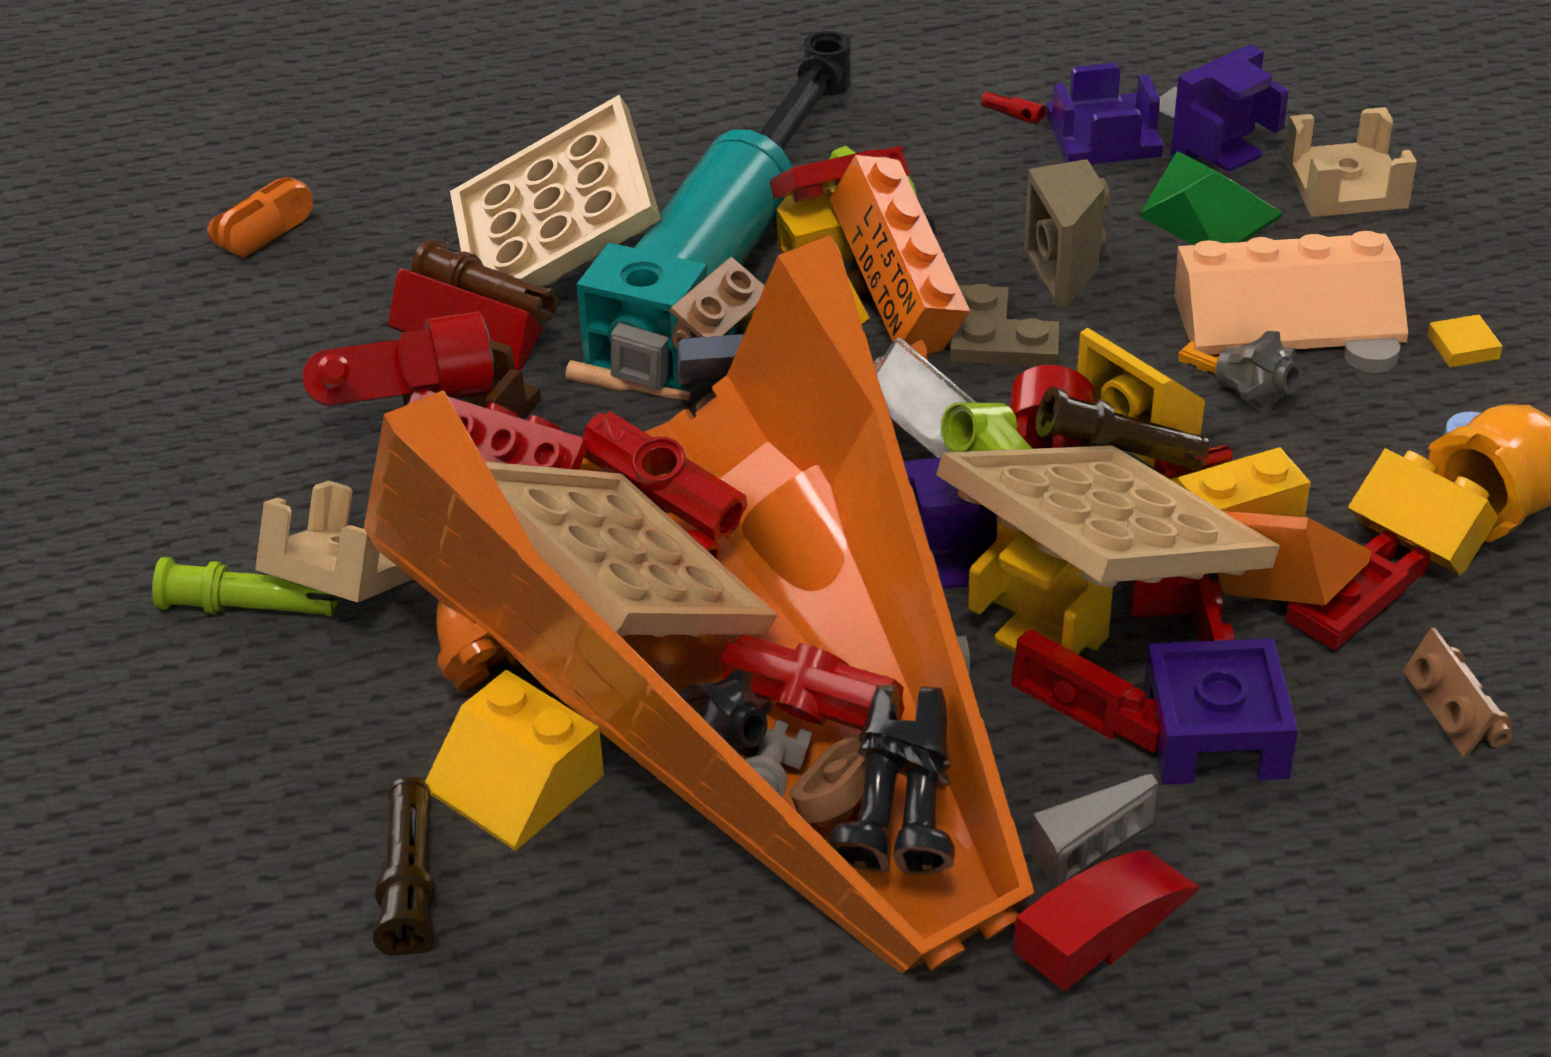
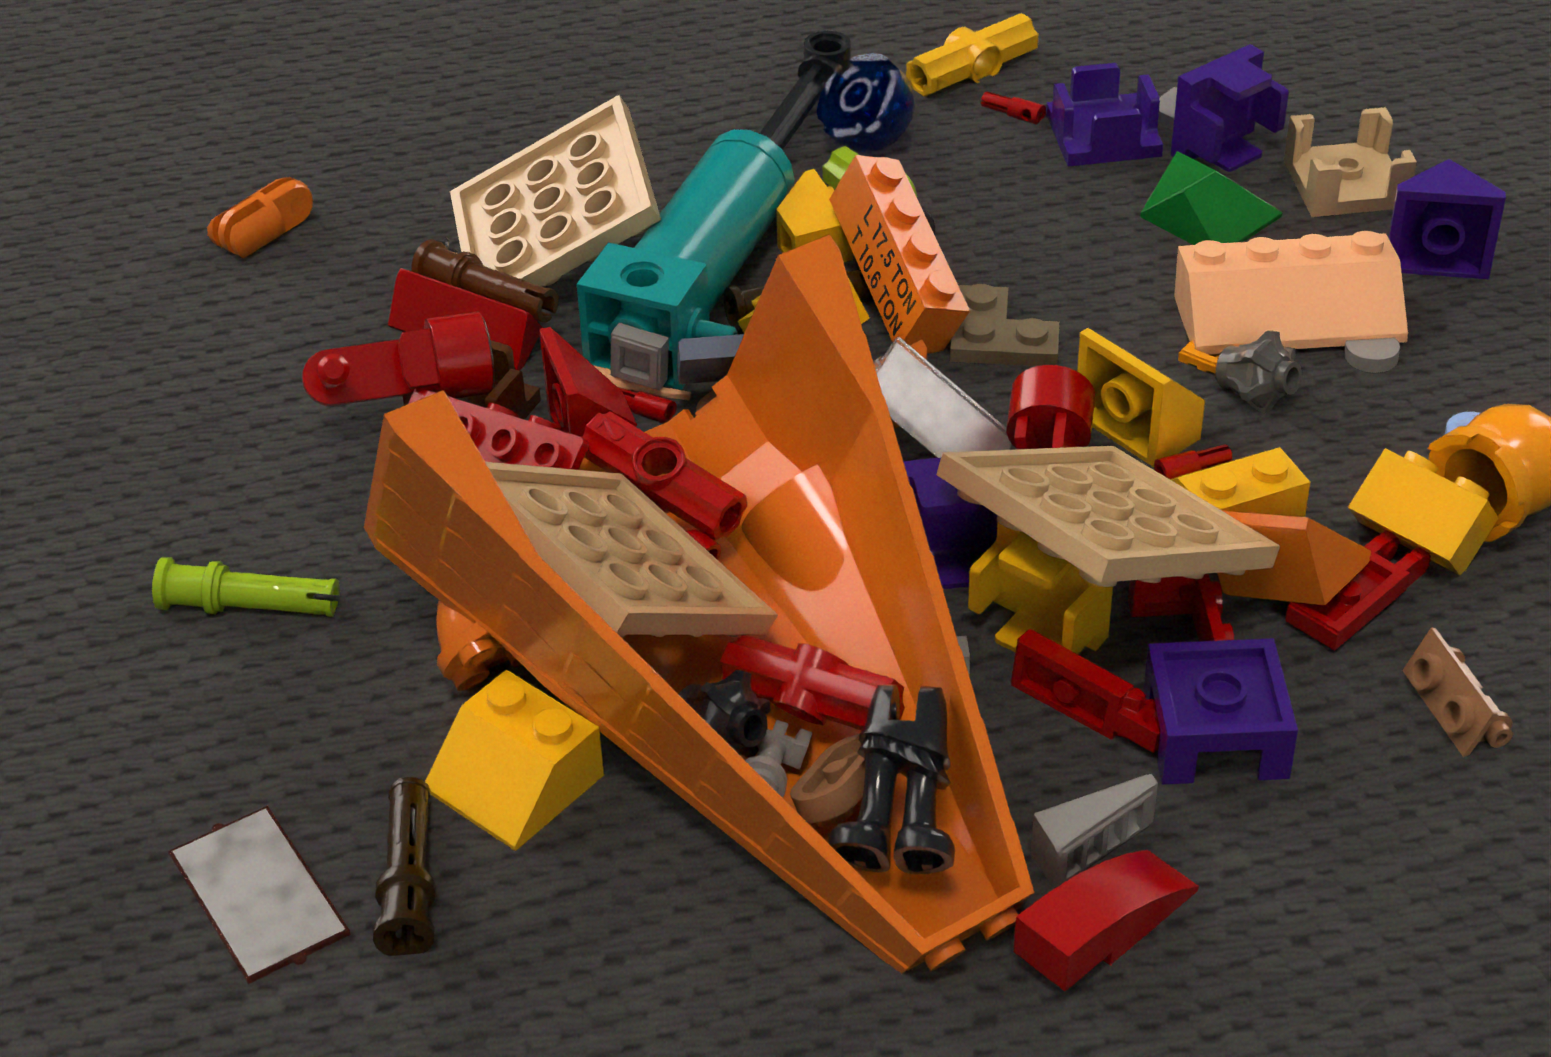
tan panel [255,481,413,603] -> none
medium nougat hinge [669,257,765,349] -> none
red hinge [769,145,910,203] -> none
lime piece [940,402,1032,452] -> none
dark tan slope [1024,159,1110,309] -> none
dark brown pin [1036,386,1209,471] -> none
yellow tile [1427,314,1502,367] -> none
none -> flat silver piece [168,806,351,984]
none -> red slope [539,327,637,437]
none -> red pin [618,387,677,423]
none -> clear blue cylinder [816,52,915,153]
none -> yellow piece [906,13,1038,97]
none -> dark purple slope [1388,159,1506,279]

